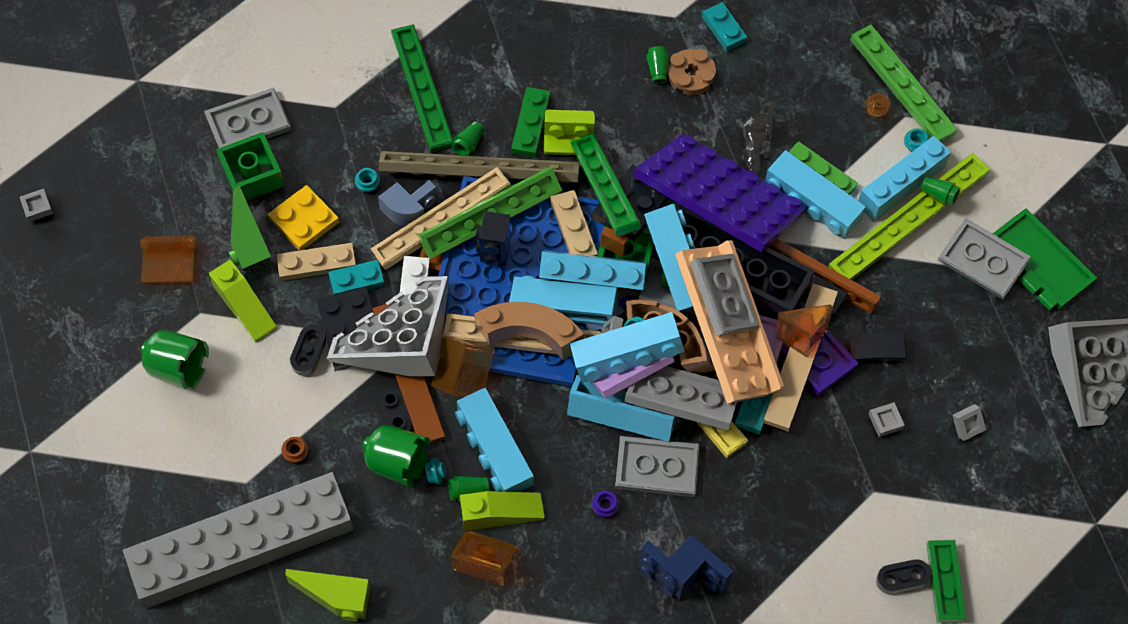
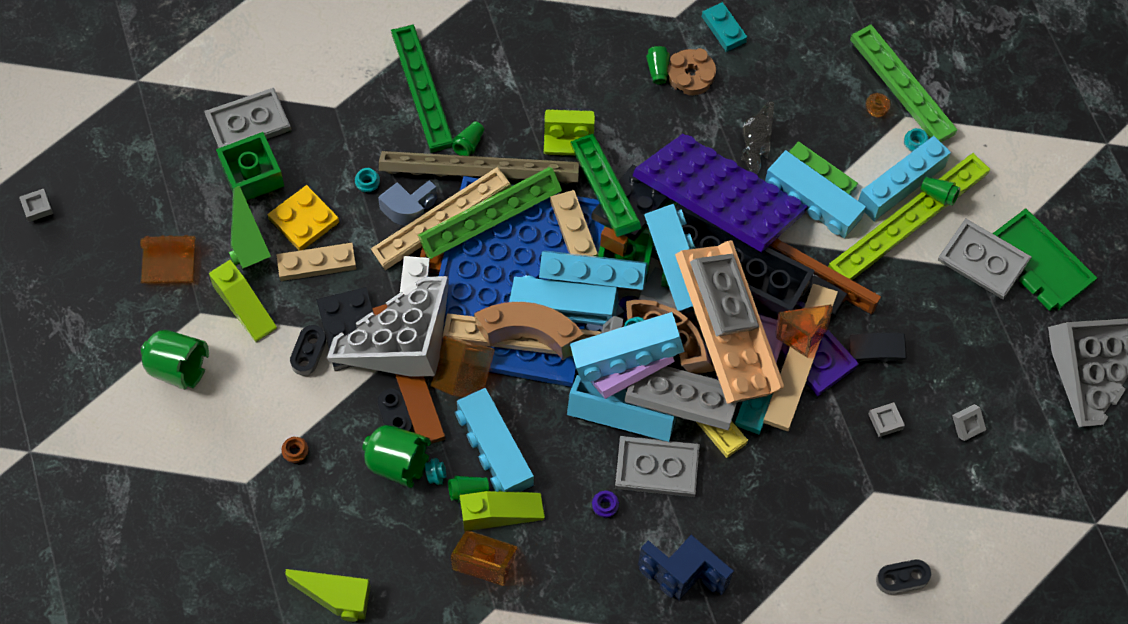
light grey brick [123,472,353,609] -> none
teal plate [328,260,385,295] -> none
black brick [475,211,511,266] -> none
green plate [511,87,550,158] -> none
green plate [926,540,966,623] -> none

